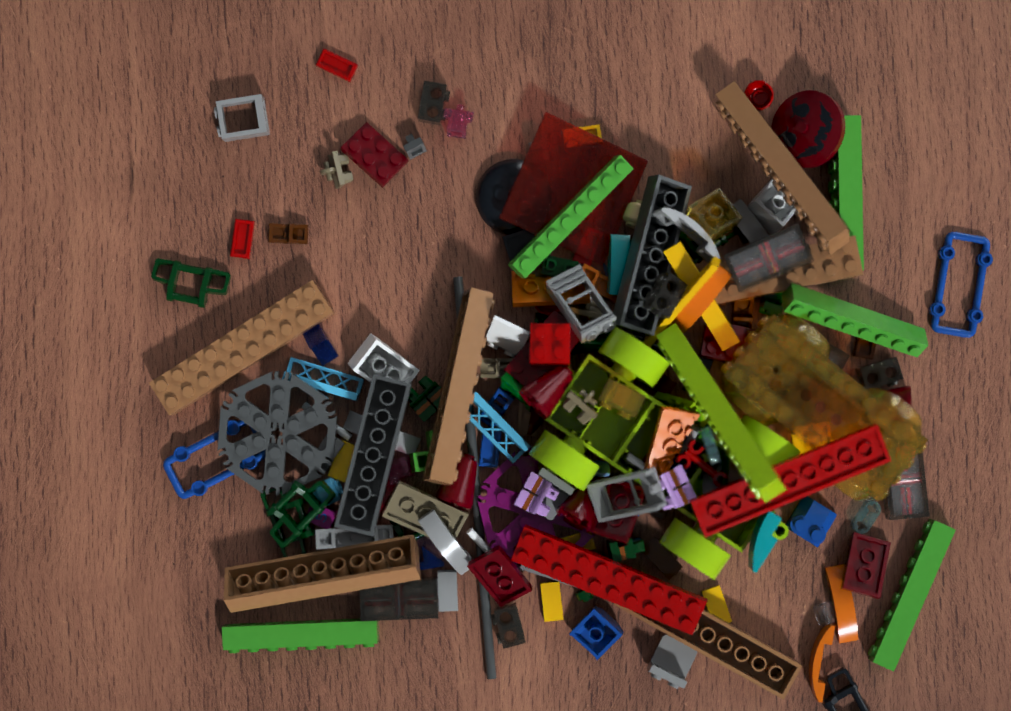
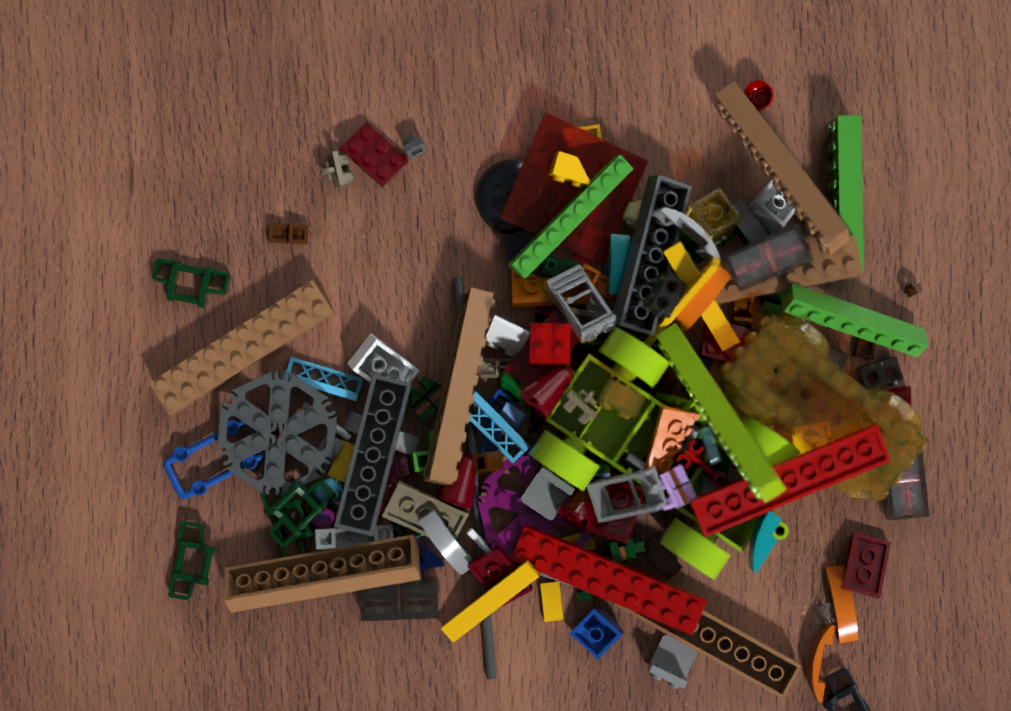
light grey window [214,94,270,142] -> none
bright green brick [222,618,379,653] -> none
red tile [230,219,255,259] -> none
clear blue slope [303,324,339,366] -> none
red tile [316,48,358,82] -> none
clear smoke brick [418,81,450,126] -> none
light grey slope [437,570,458,612] -> none
clear pink piece [444,104,474,139] -> none
clear smoke brick [491,603,526,649] -> none
lavender hips [513,472,559,517] -> none
yellow tile [701,585,732,623] -> none
dark red dish [771,90,845,168] -> none
blue slope [786,496,837,548] -> none
clear light blue beam [851,500,881,534] -> none
bright green brick [868,519,956,671] -> none
blue bar [928,232,993,338] -> none
none -> dark green bar [168,521,216,600]
none -> yellow tile [441,560,540,643]
none -> reddish brown brick [472,450,504,474]
none -> light blue slope [499,402,527,429]
none -> yellow slope [549,151,590,188]
none -> reddish brown plate [904,282,922,298]

